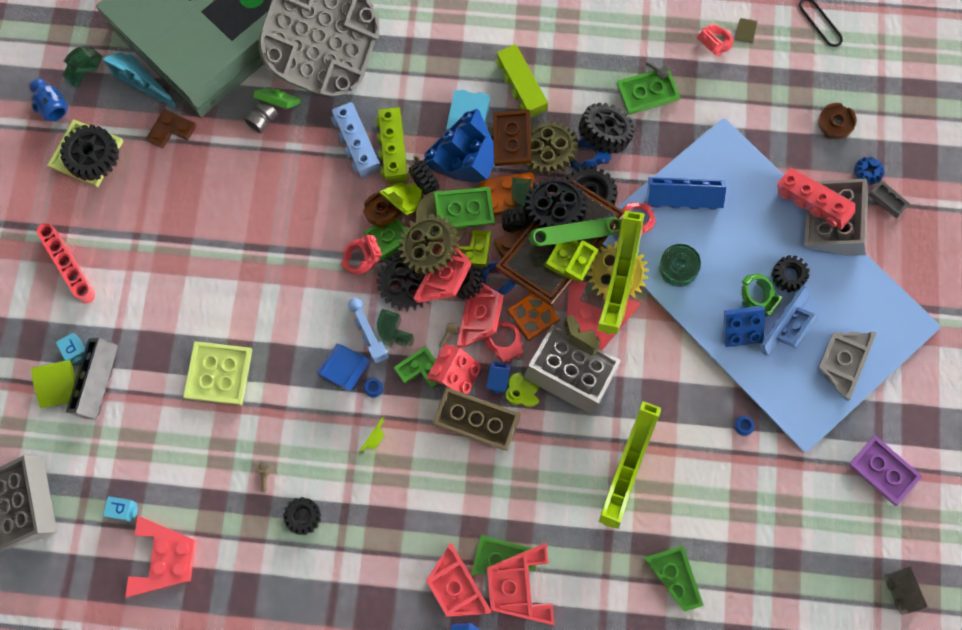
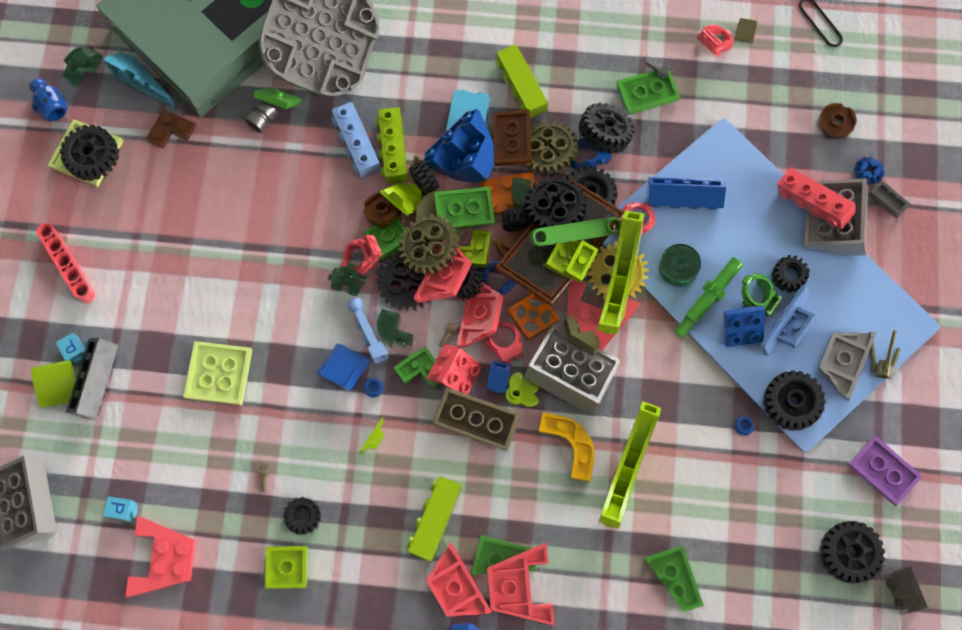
none -> lime plate [265,546,308,589]
none -> clear green hips [328,263,367,296]
none -> lime brick [407,476,463,563]
none -> yellow plate [539,412,595,482]
none -> bright green piece [674,257,743,339]
none -> black wheel [763,370,826,431]
none -> black wheel [820,521,885,583]
none -> olive plant [870,330,901,379]

